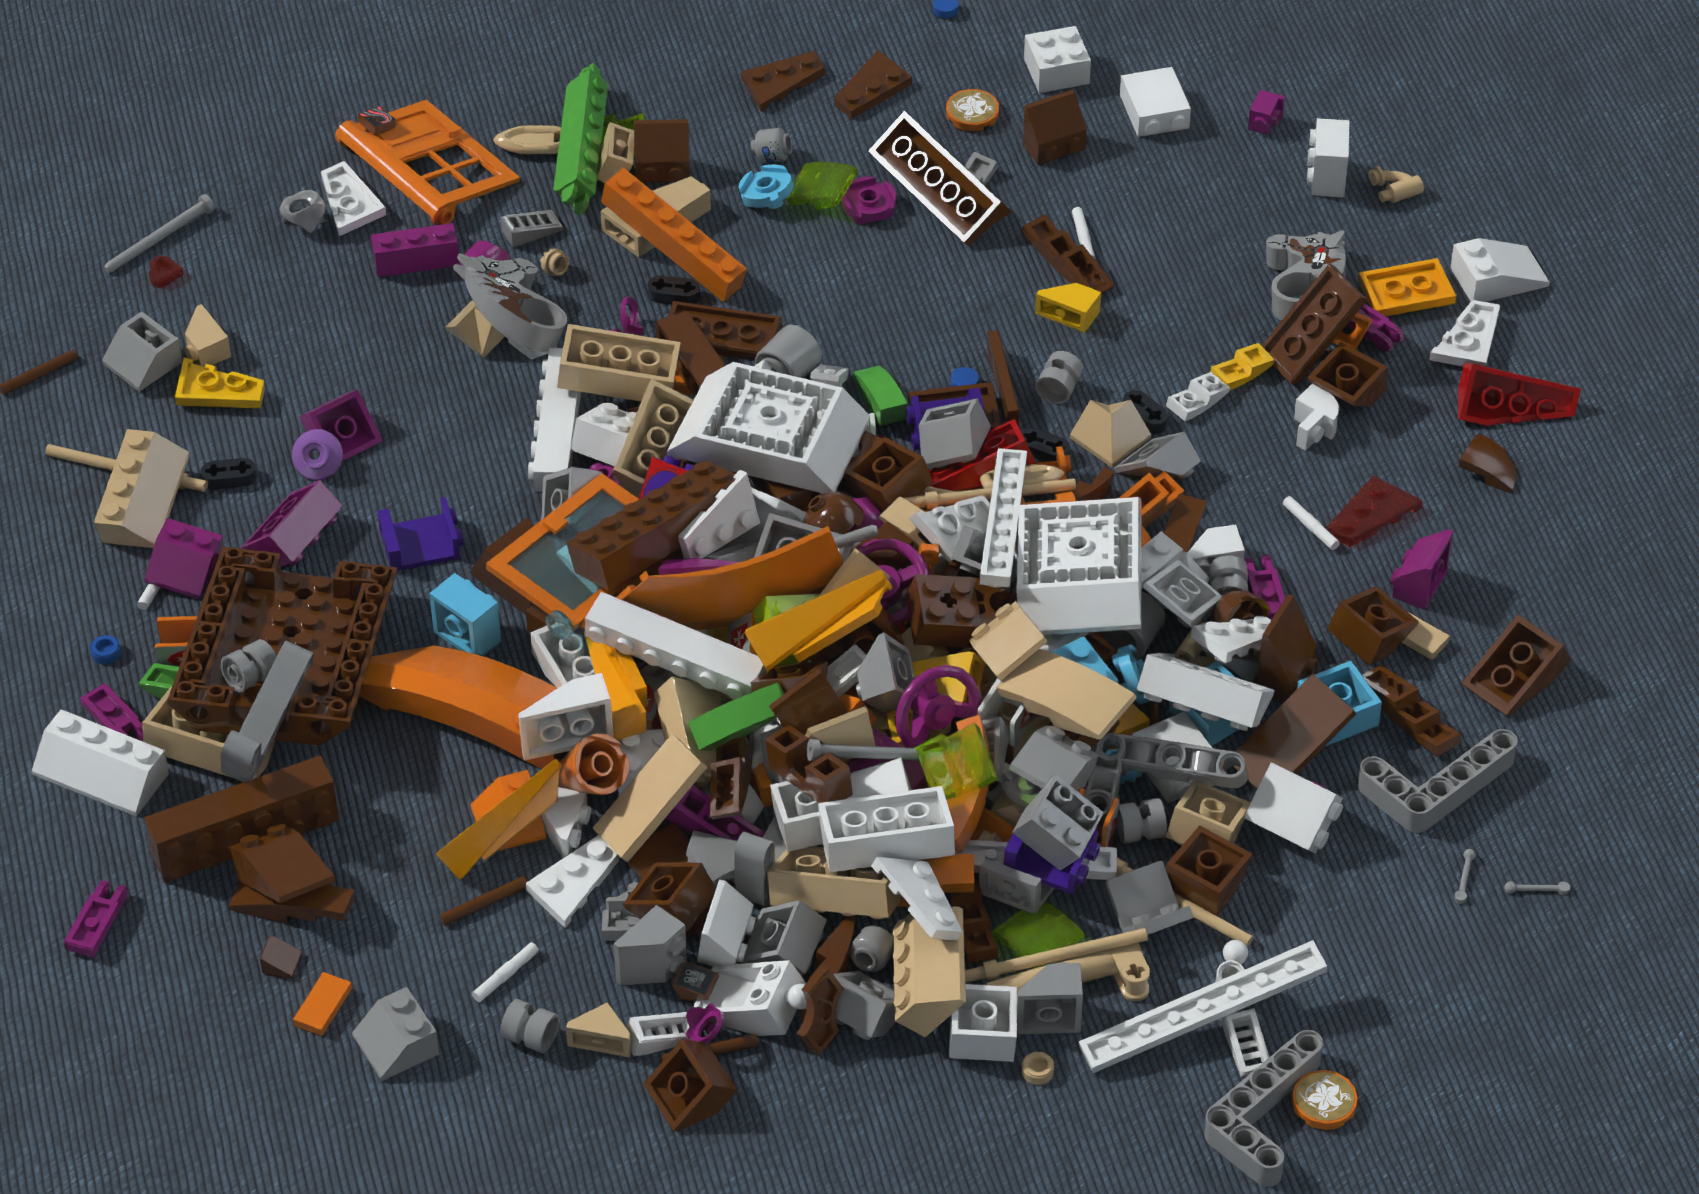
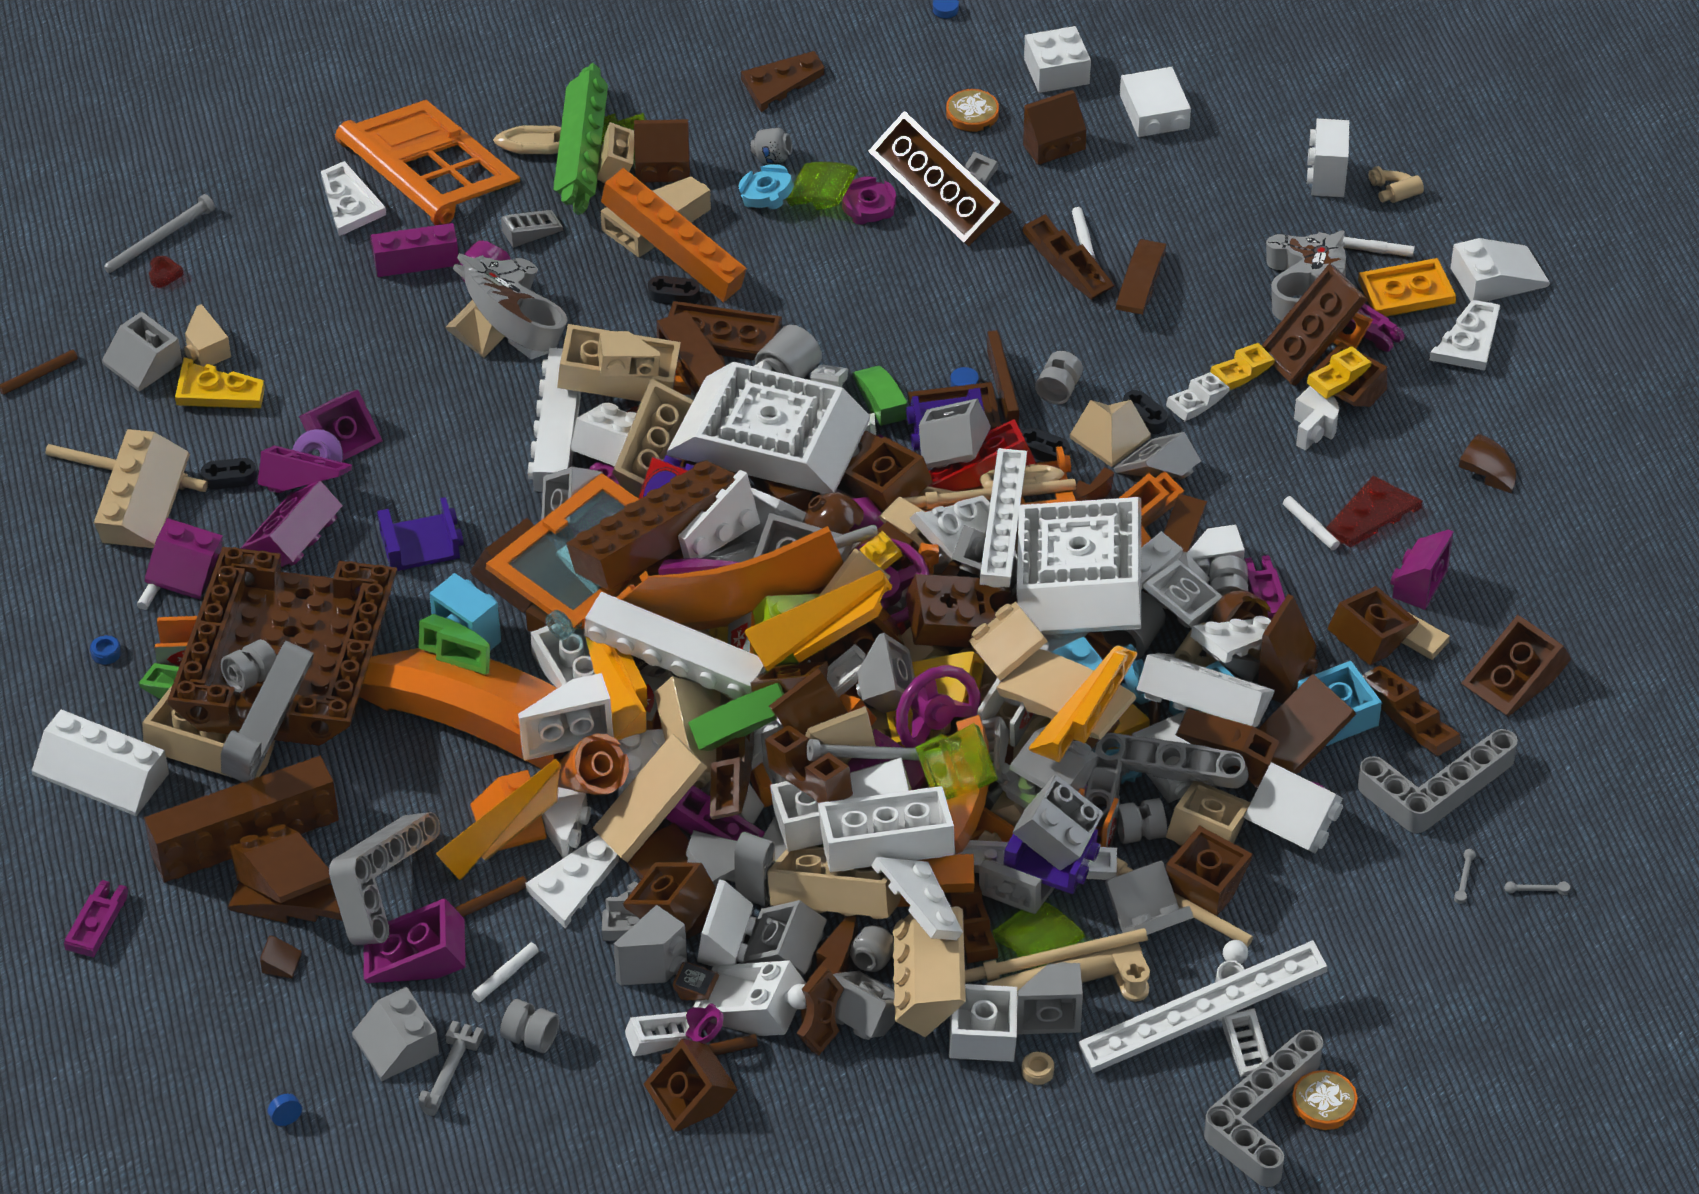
magenta hinge [80,683,143,742] -> none
light grey piece [280,190,326,233] -> none
orange tile [293,972,352,1036] -> none
reddish brown tile [358,106,396,135] -> none
tan plate [540,249,569,276] -> none
tan slope [566,1003,632,1058] -> none
magenta piece [610,296,644,336] -> none
reddish brown wing [834,50,912,119] -> none
yellow slope [1035,283,1101,333] -> none
magenta brick [1248,90,1285,135] -> none
red wedge [1458,363,1581,426] -> none
none -> magenta slope [258,445,352,493]
none -> blue tile [268,1094,302,1126]
none -> light grey beam [329,812,440,945]
none -> magenta slope [364,898,466,983]
none -> bright green slope [419,614,490,675]
none -> light grey hinge [419,1021,484,1116]
none -> tan slope [598,331,660,376]
none -> yellow tile [859,531,903,571]
none -> light orange wedge [1029,646,1137,763]
none -> reddish brown slope [1115,239,1167,315]
none -> reddish brown slope [1175,708,1279,779]
none -> yellow slope [1307,346,1371,399]
none -> white piece [1343,237,1415,257]

